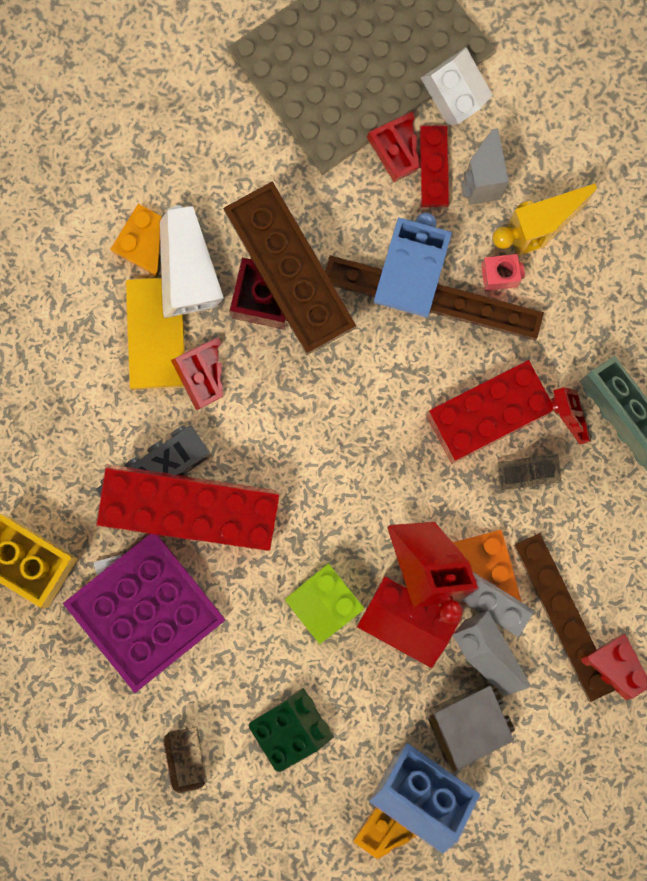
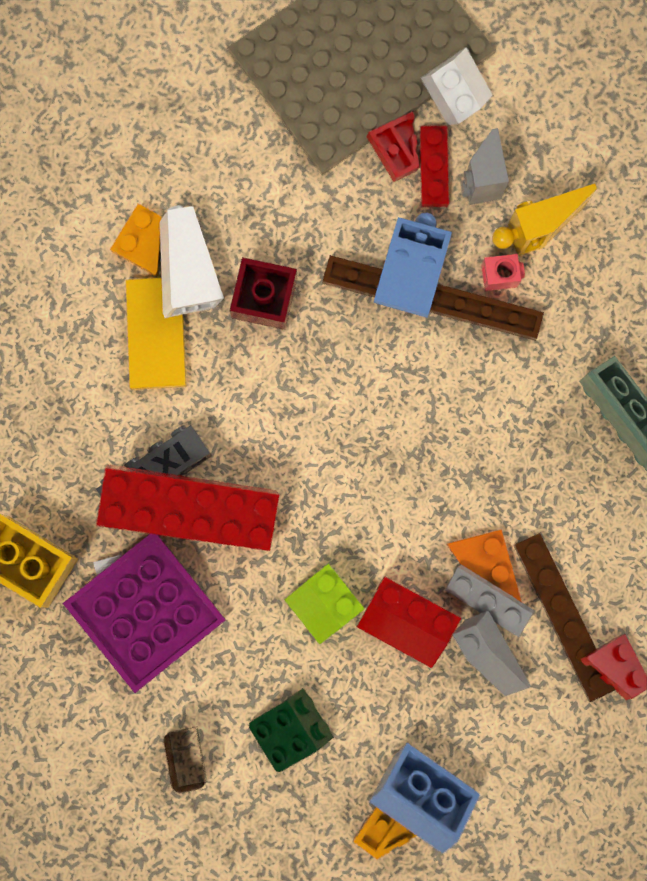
wing [171,337,223,410] -> none
reddish brown plate [223,181,357,356] -> none
red slope [387,522,479,624] -> none
slope [424,684,515,772] -> none
red brick [426,360,554,464] -> none
clear smoke arch [497,454,562,491] -> none
red wing [552,387,591,445] -> none

